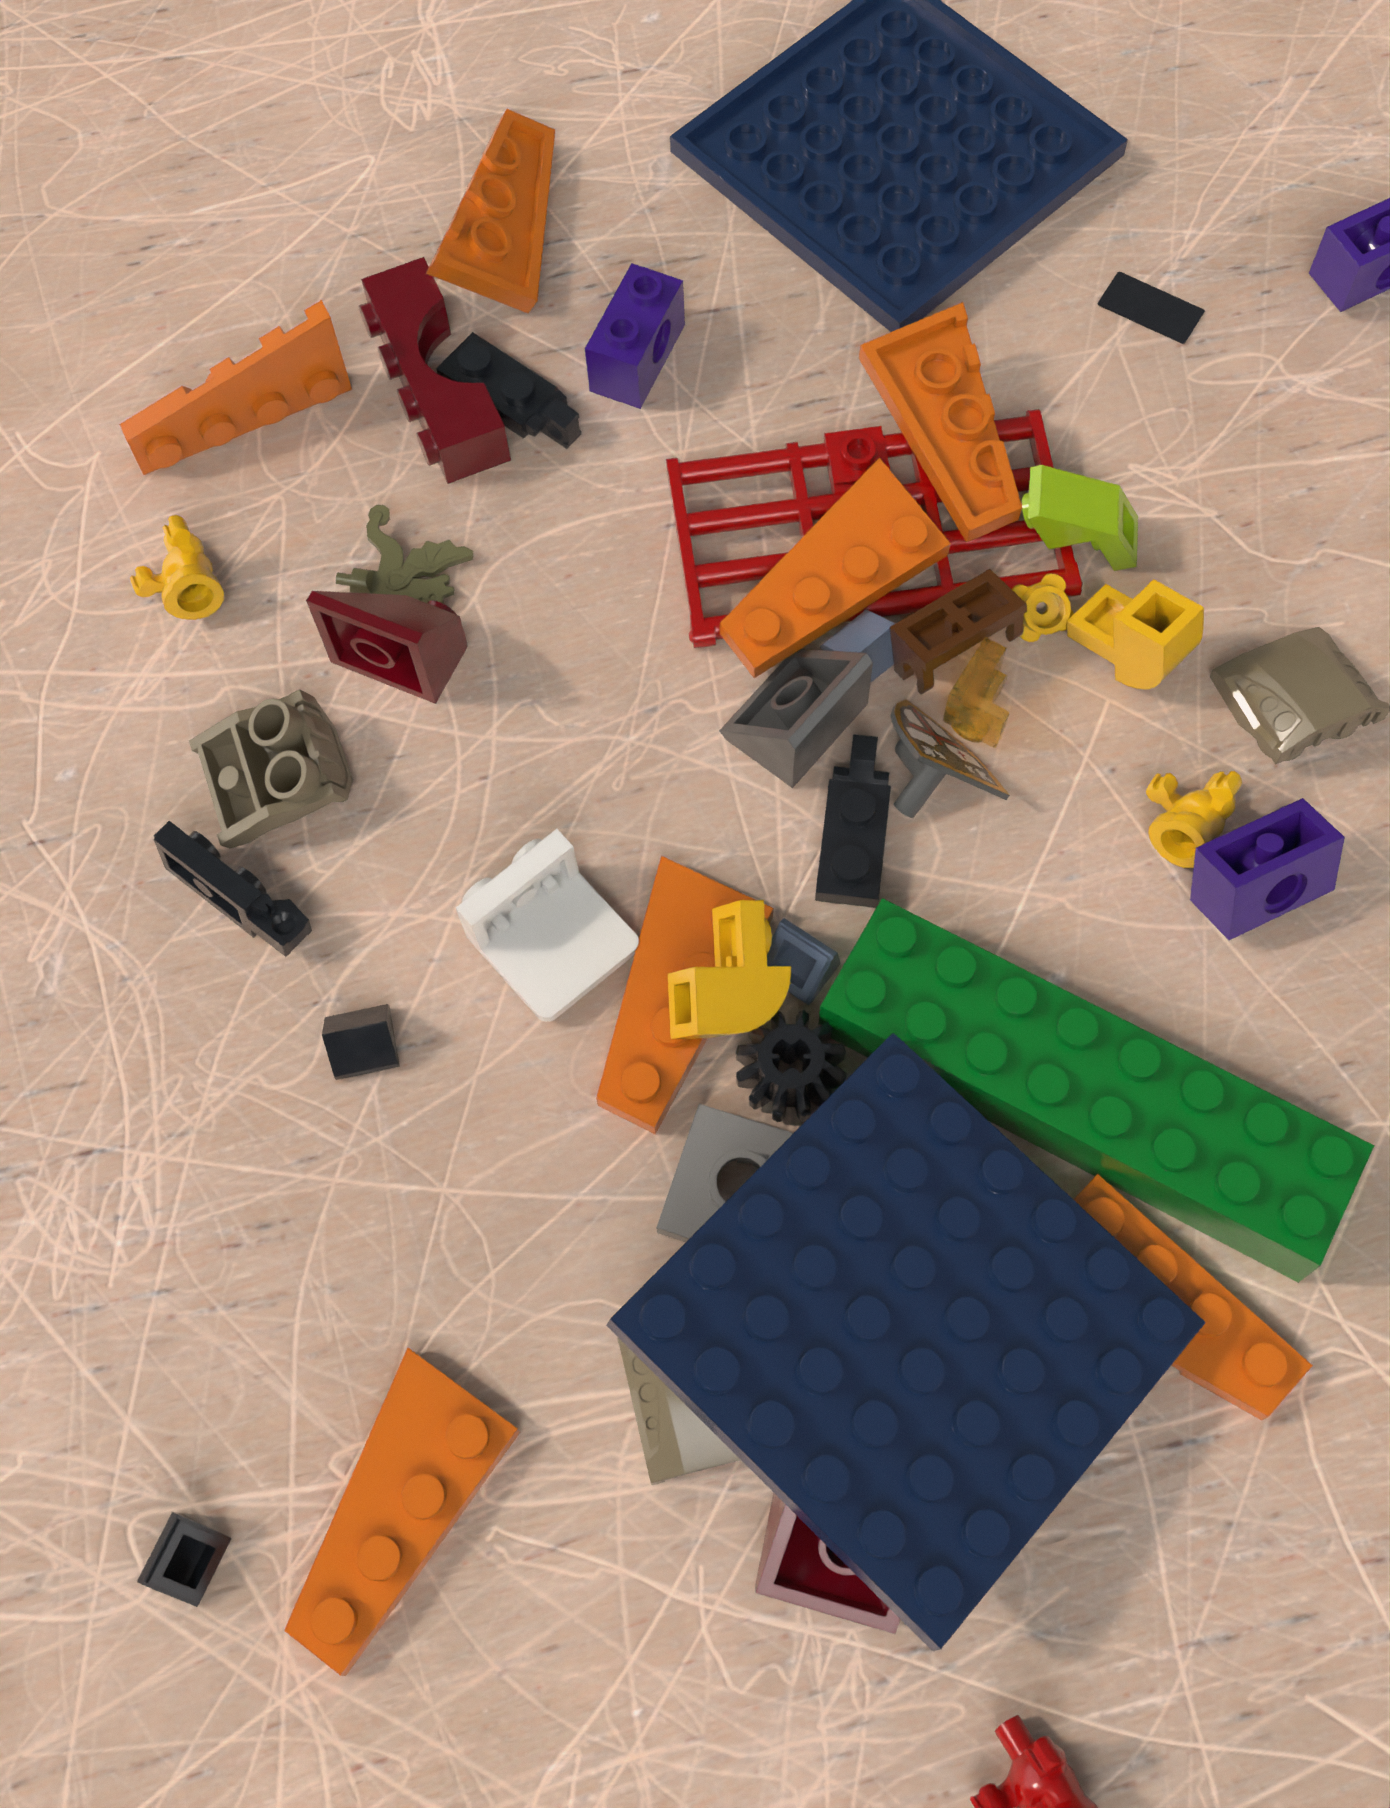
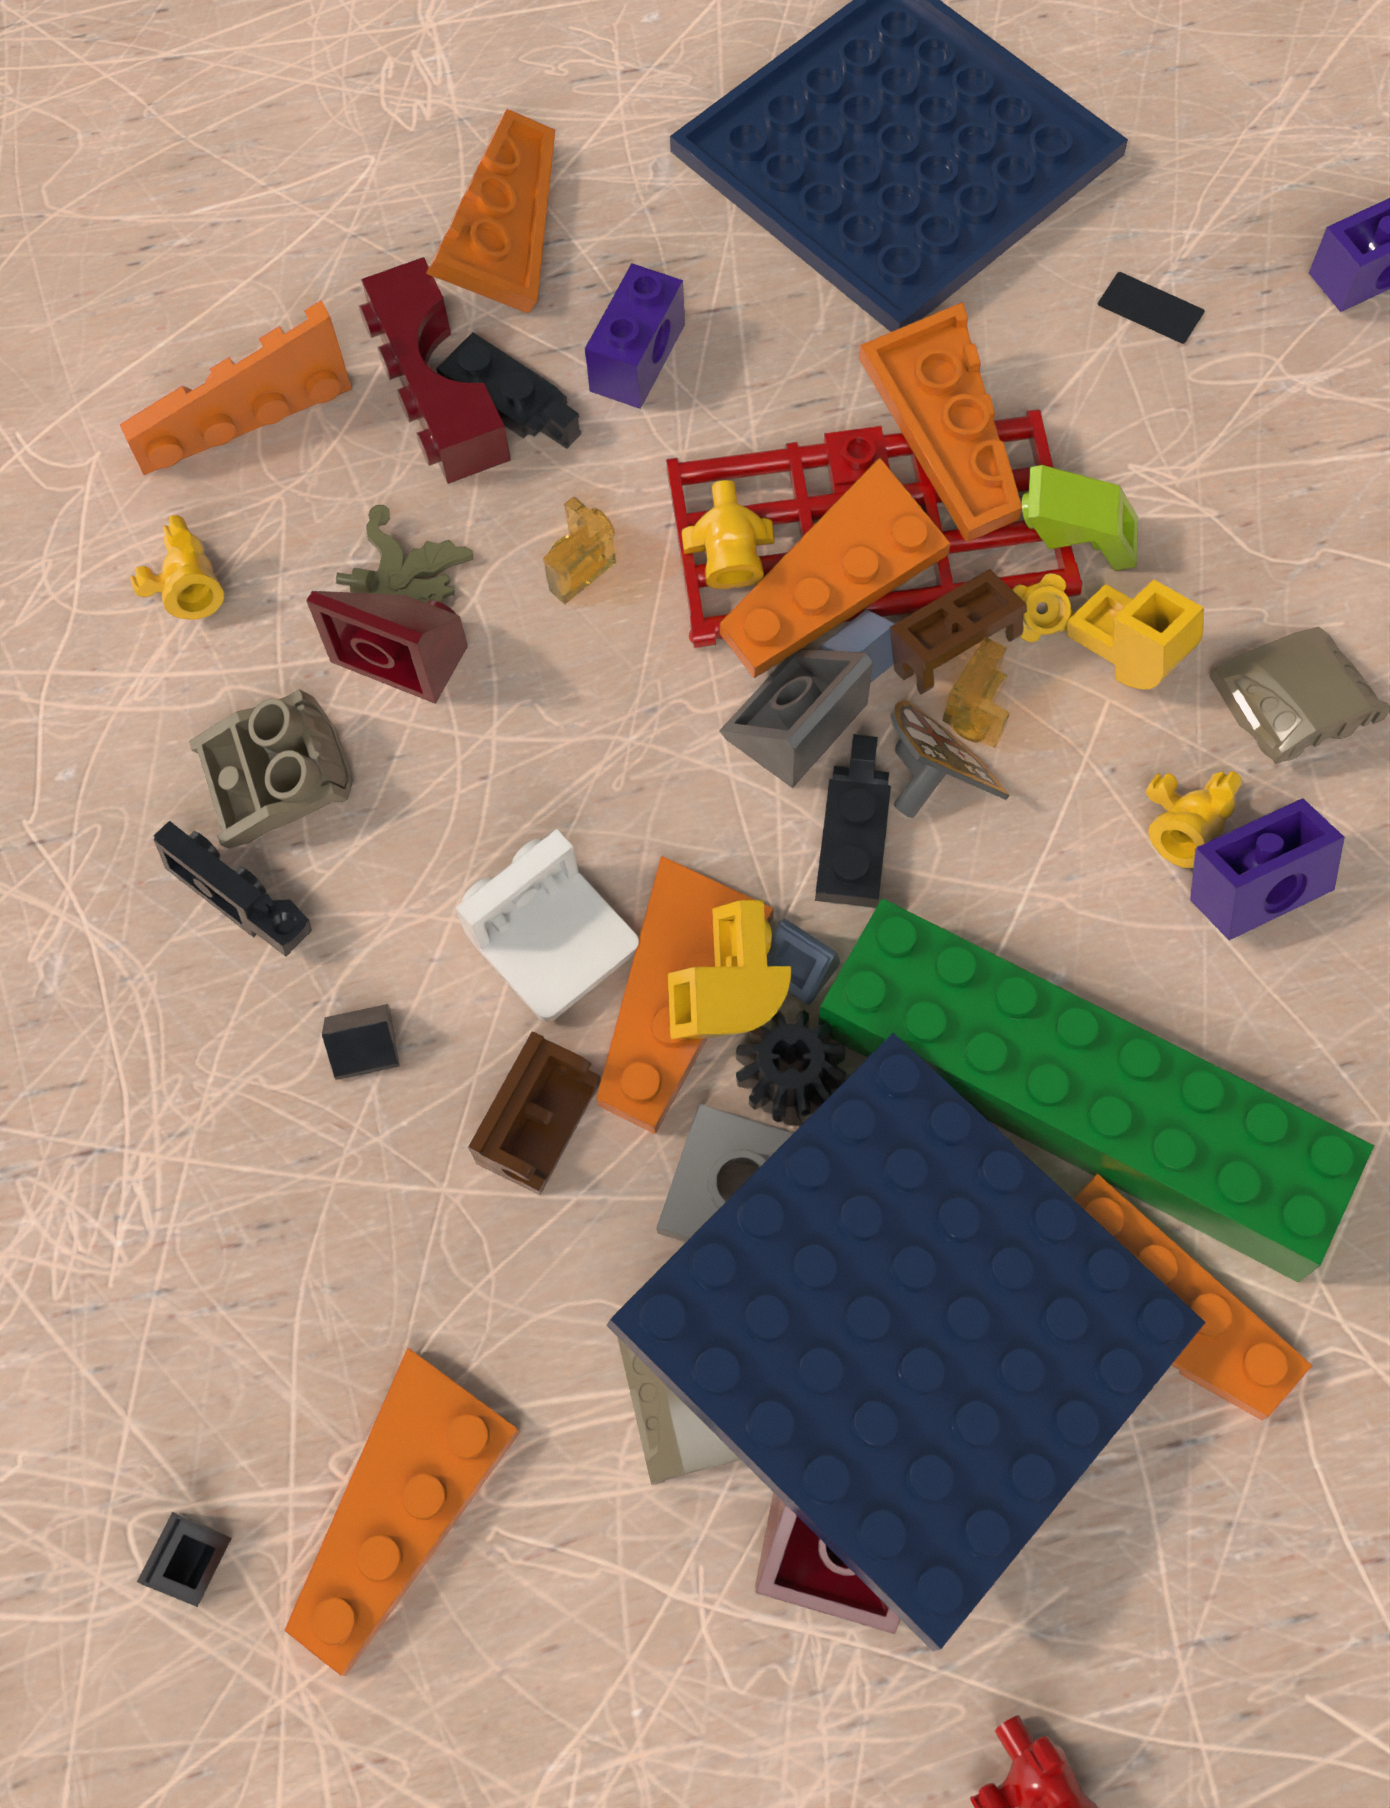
none -> reddish brown hinge [468,1031,601,1195]
none -> clear yellow bracket [543,496,617,605]
none -> yellow piece [682,480,775,589]

